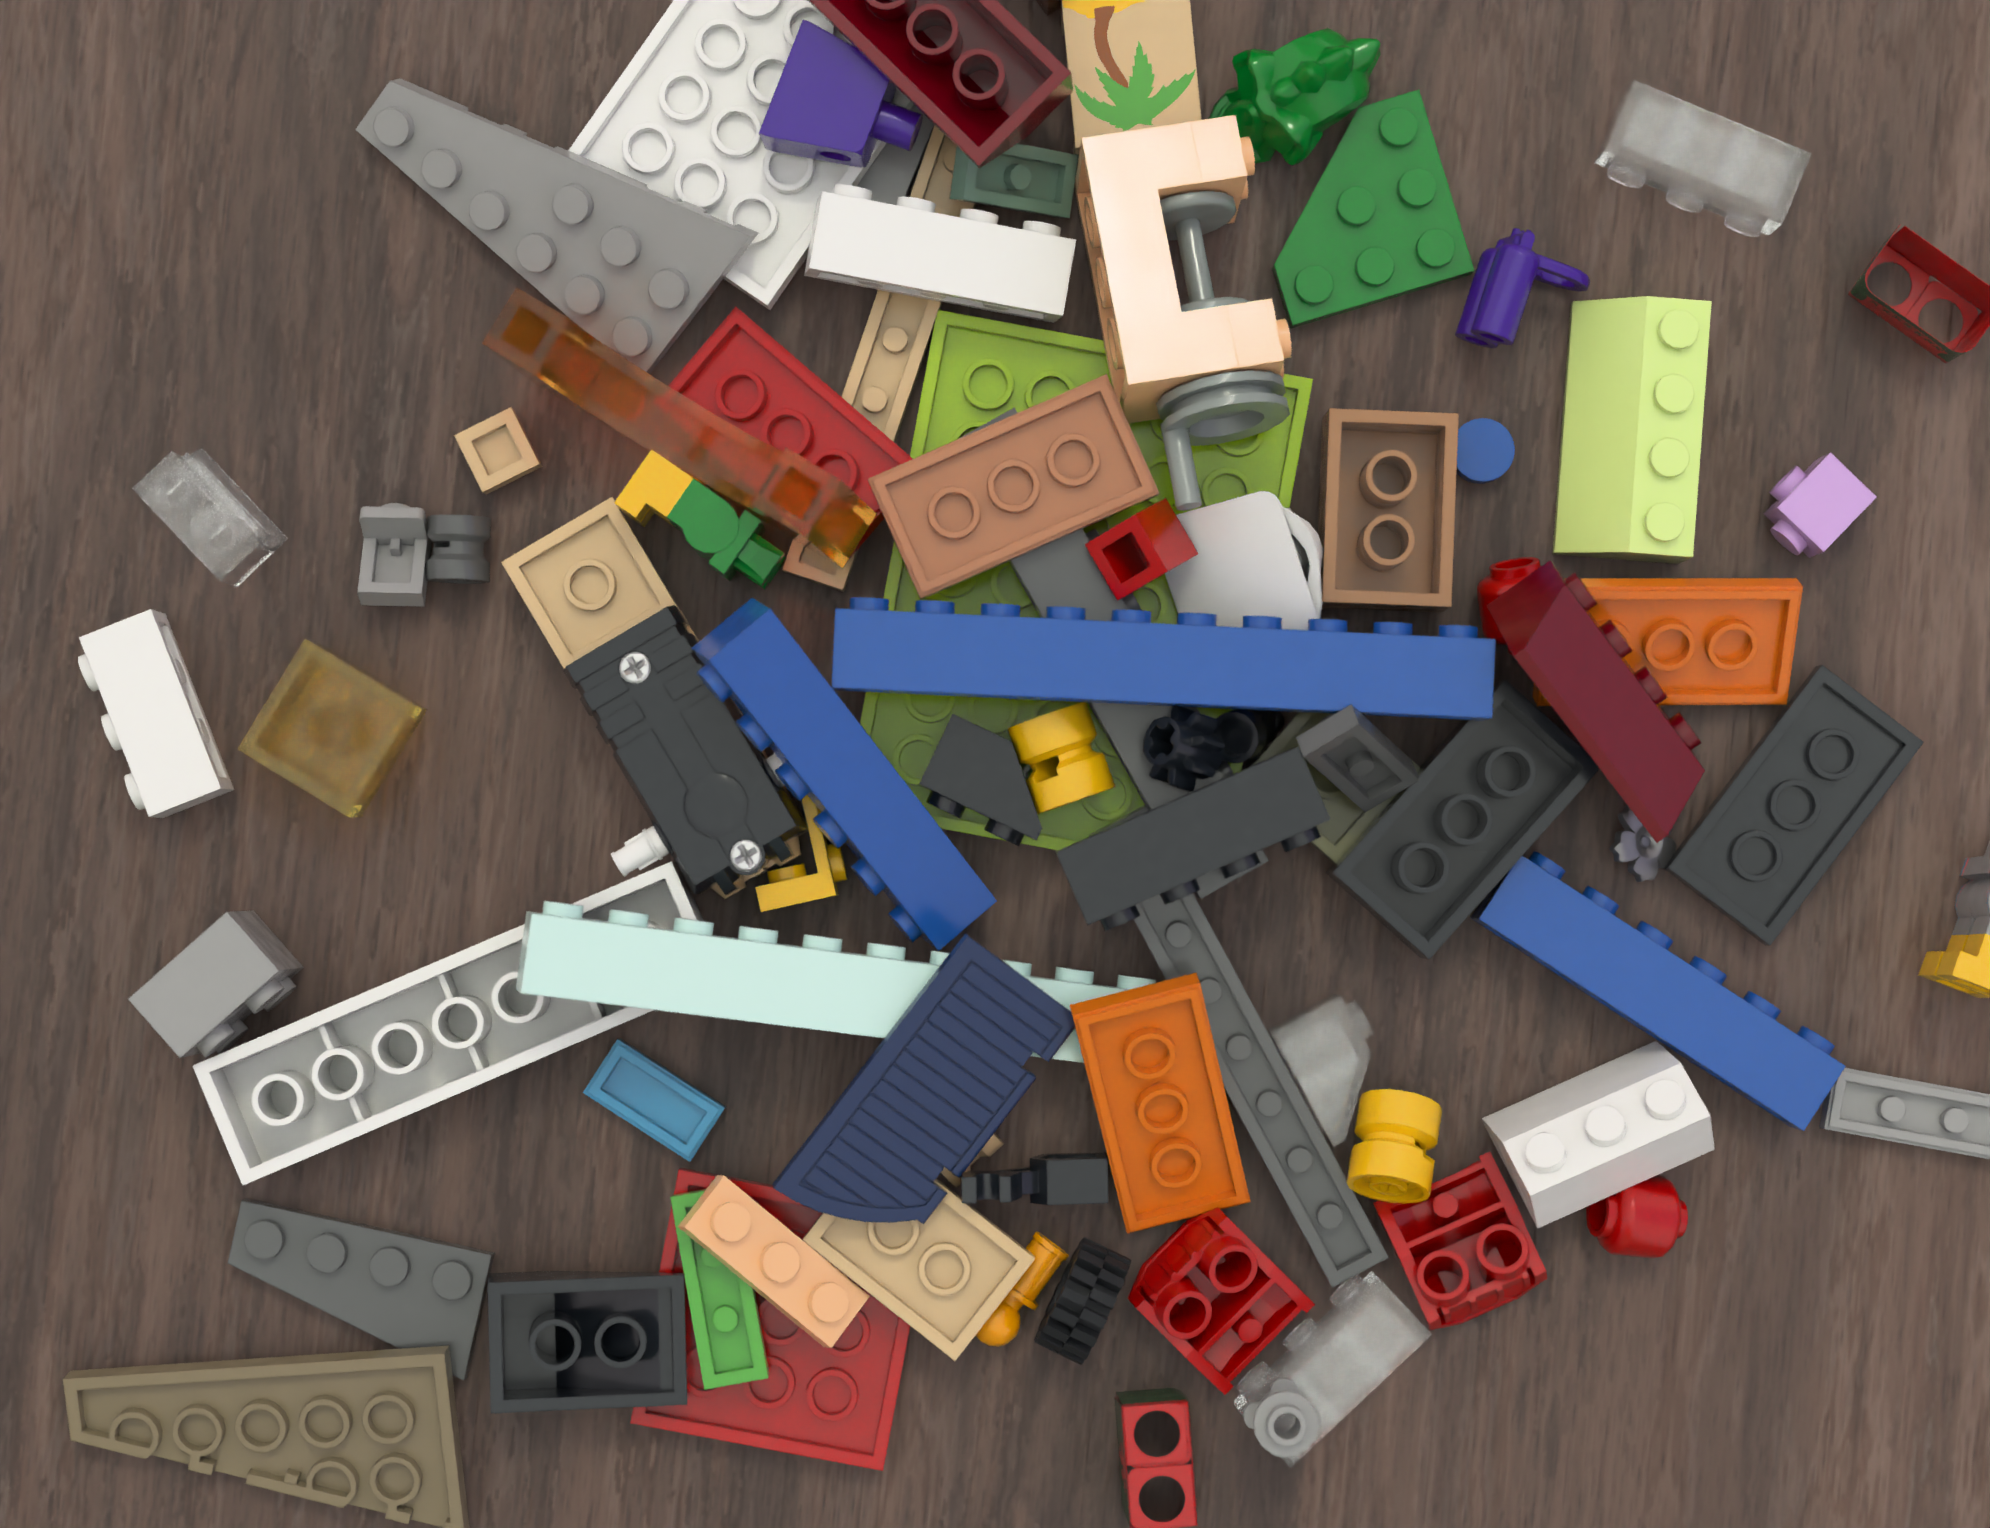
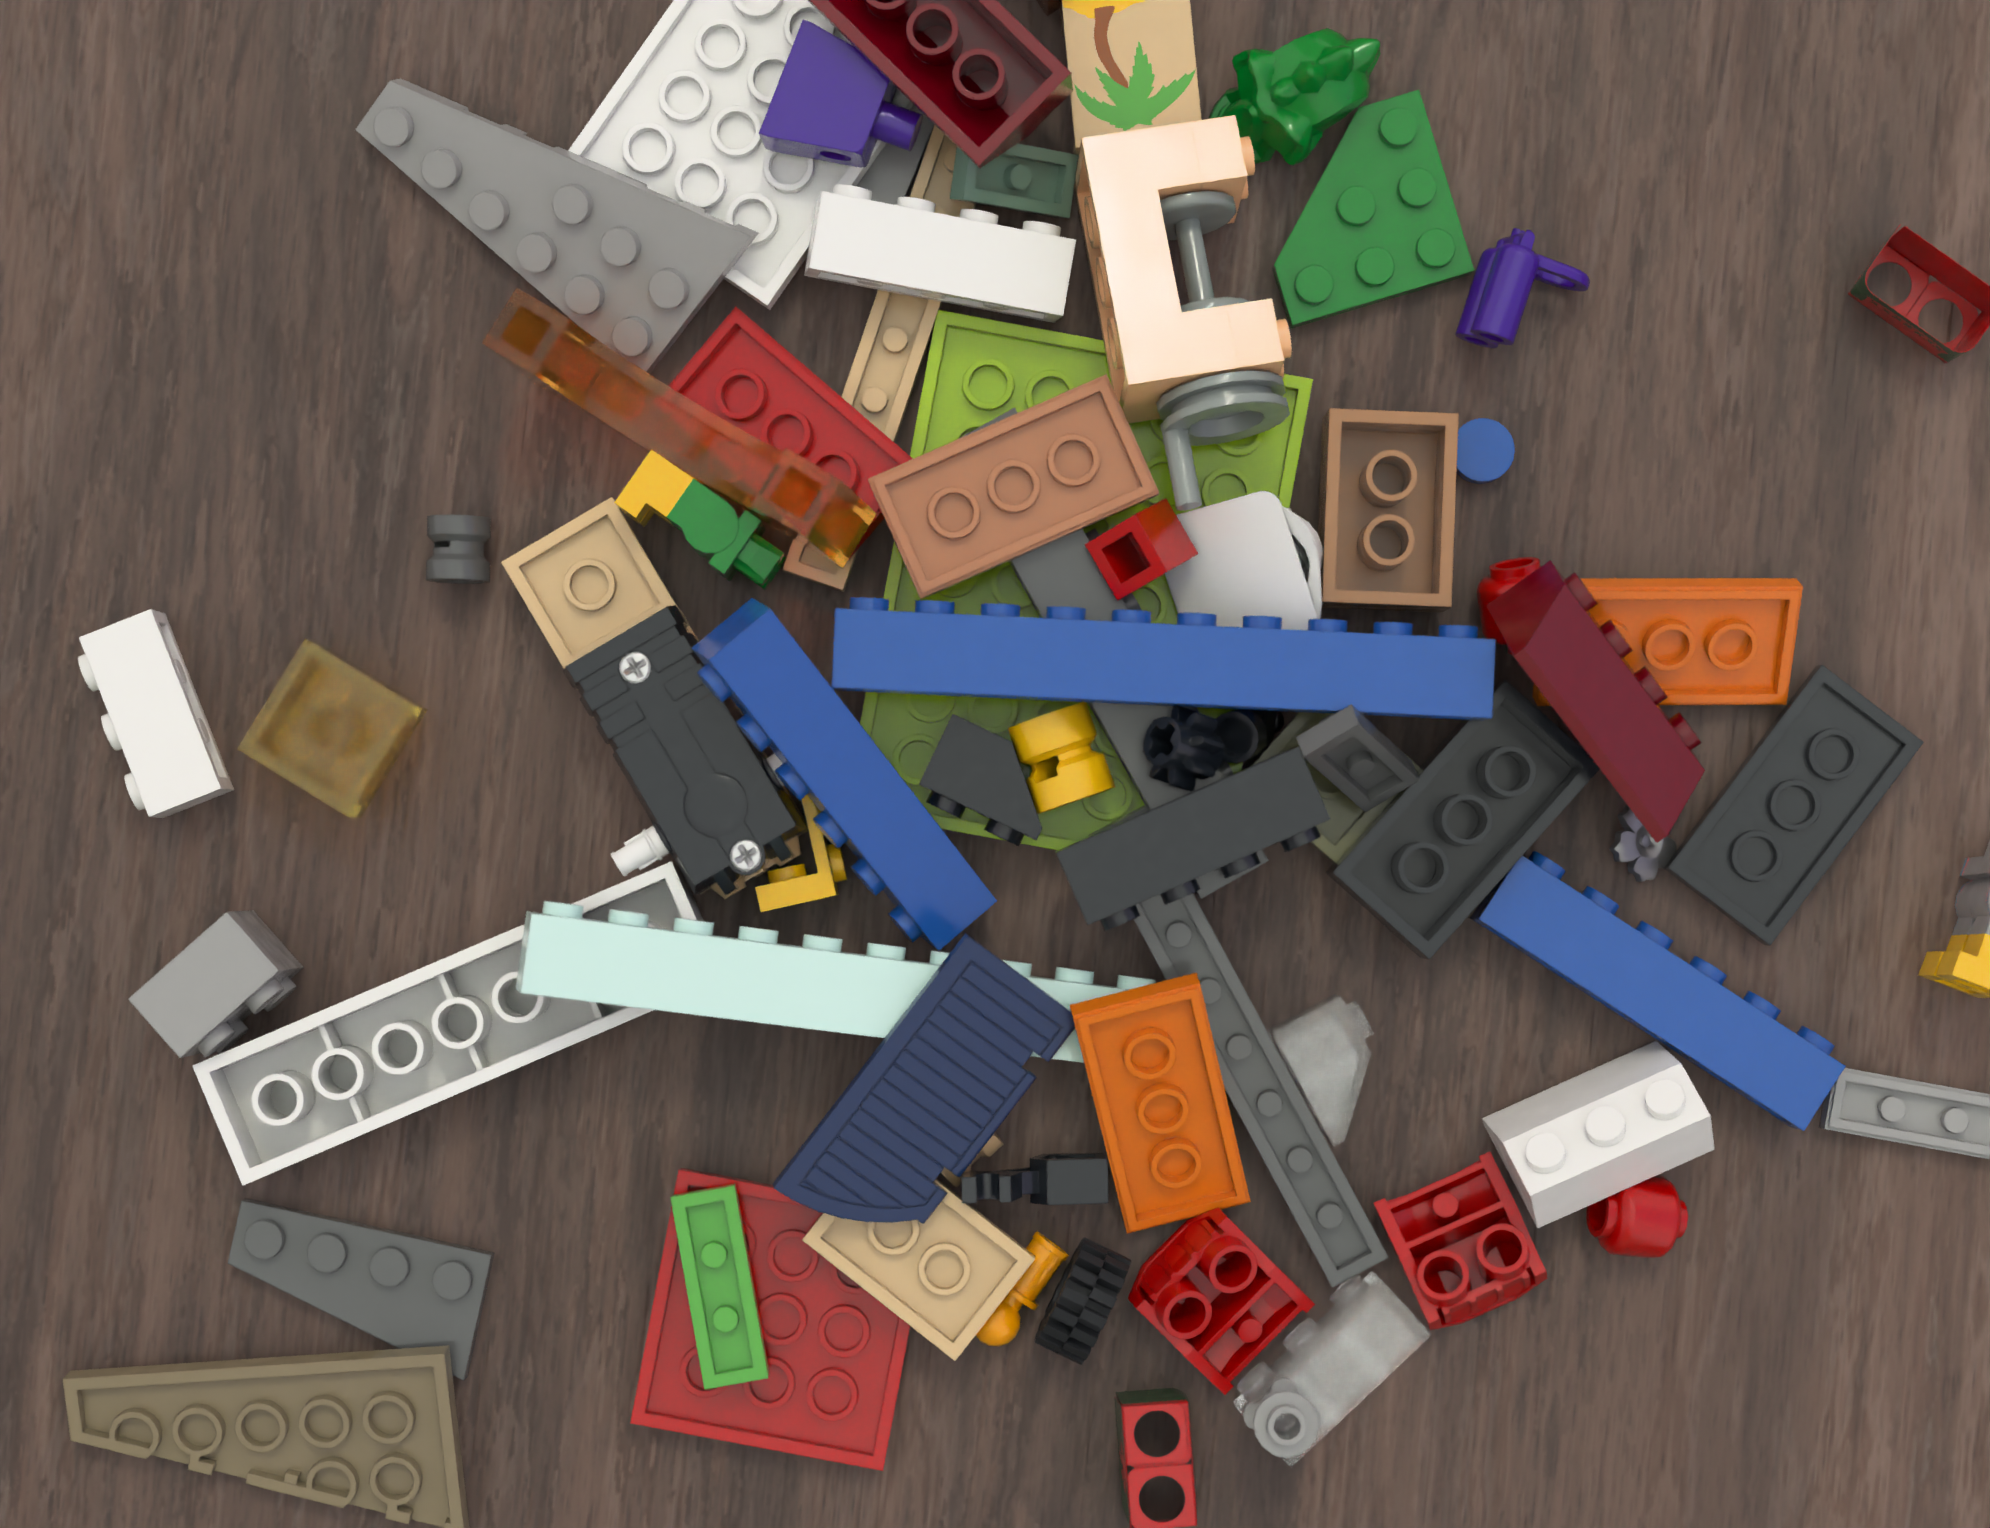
clear window [132,448,288,588] -> none
light grey bracket [357,503,432,607] -> none
tan plate [454,407,543,495] -> none
black slope [488,1271,687,1414] -> none
dark azure tile [583,1038,726,1162] -> none
light nougat plate [678,1175,870,1348] -> none
yellow wheel [1346,1089,1442,1204] -> none
yellowish green slope [1552,296,1712,564] -> none
clear brick [1594,80,1812,237] -> none
lavender brick [1764,452,1877,558] -> none

